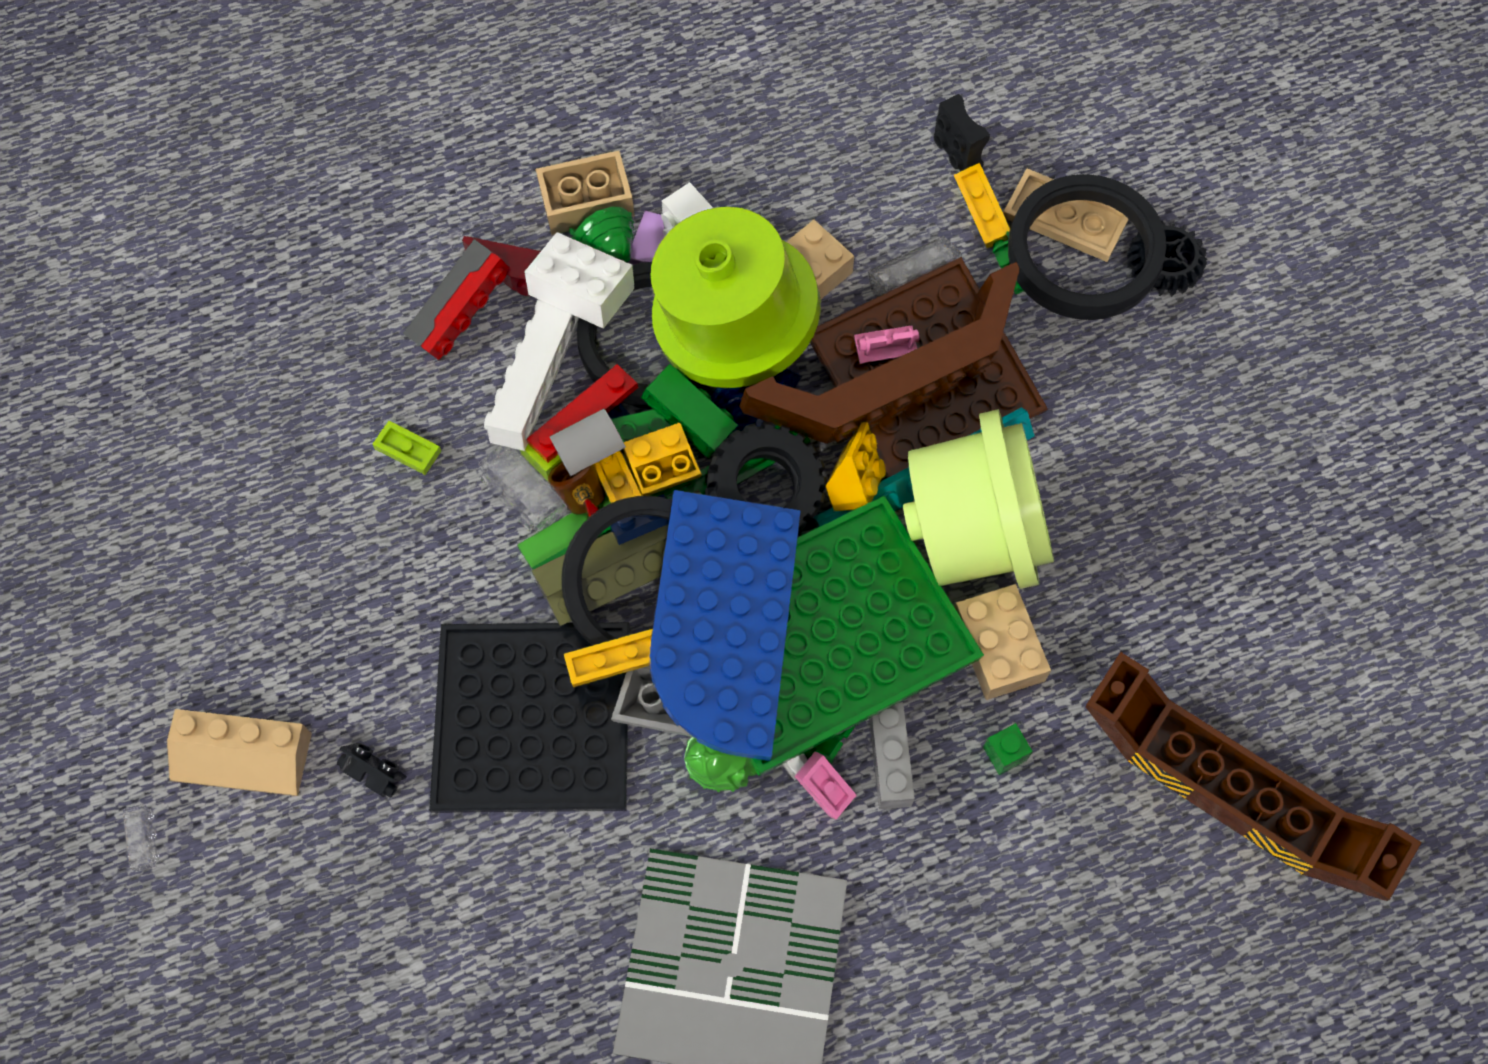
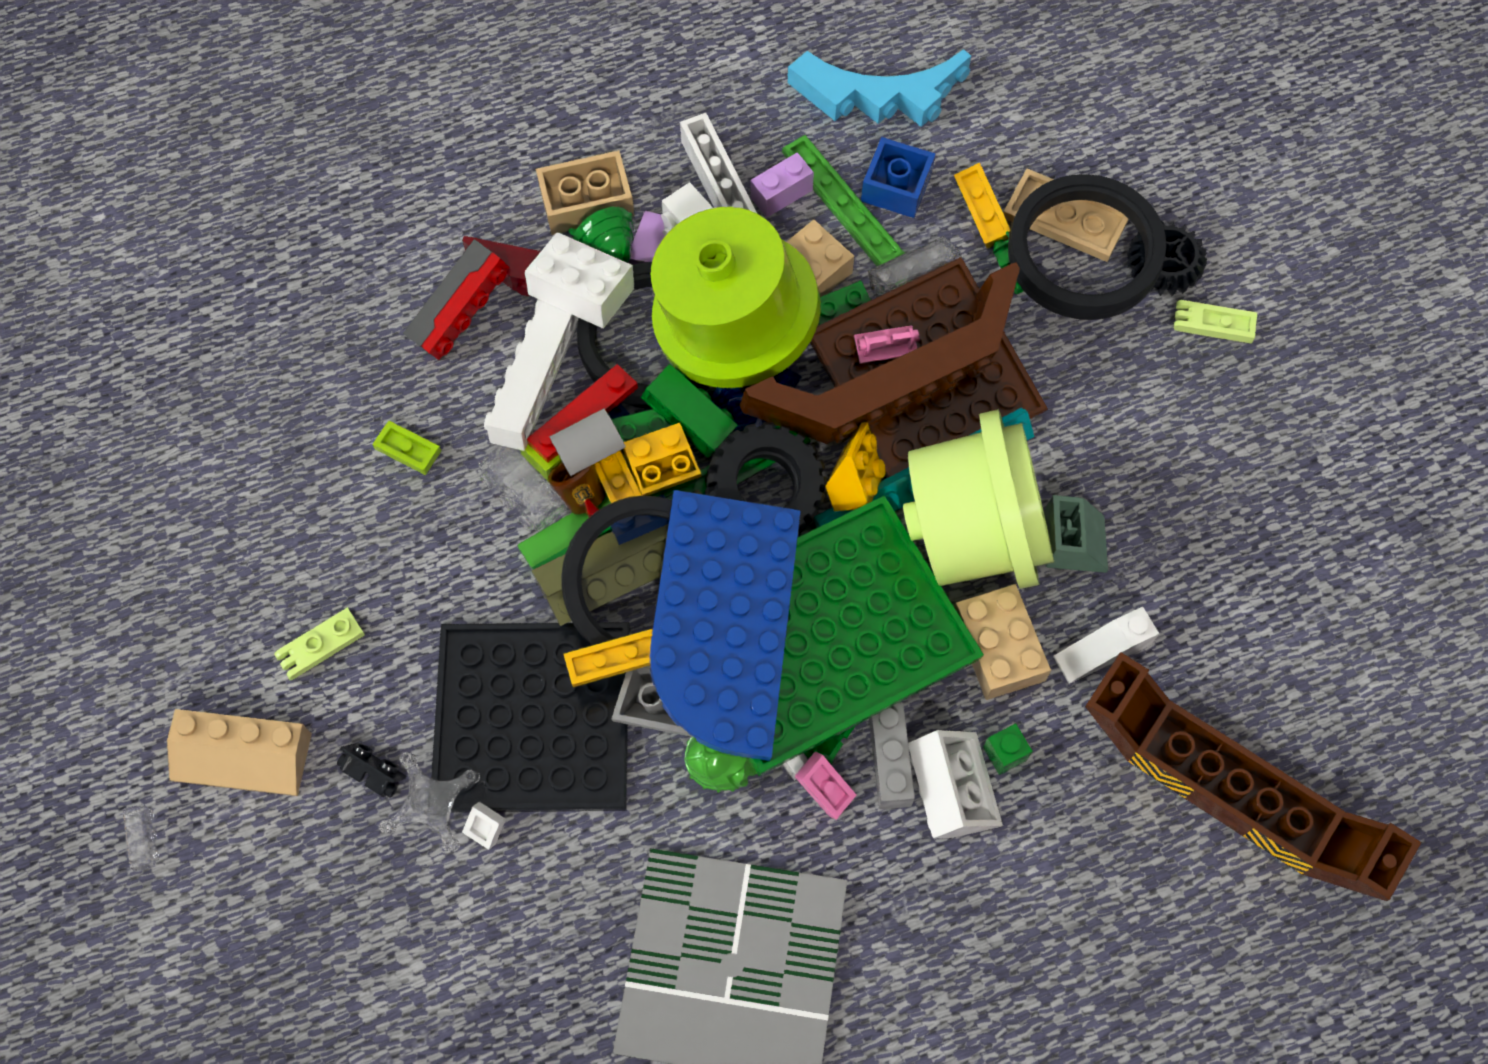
black brick [934,94,990,171] -> none
none -> yellowish green hinge [274,607,365,680]
none -> clear piece [379,752,480,852]
none -> white plate [462,802,506,850]
none -> white brick [680,113,757,213]
none -> lavender brick [750,153,814,218]
none -> bright green tile [782,135,905,272]
none -> medium azure arch [787,49,971,127]
none -> green hinge [818,280,871,325]
none -> blue brick [861,137,936,218]
none -> white slope [908,730,1003,838]
none -> sand green slope [1044,495,1108,573]
none -> white slope [1053,606,1159,684]
none -> yellowish green hinge [1174,300,1257,344]

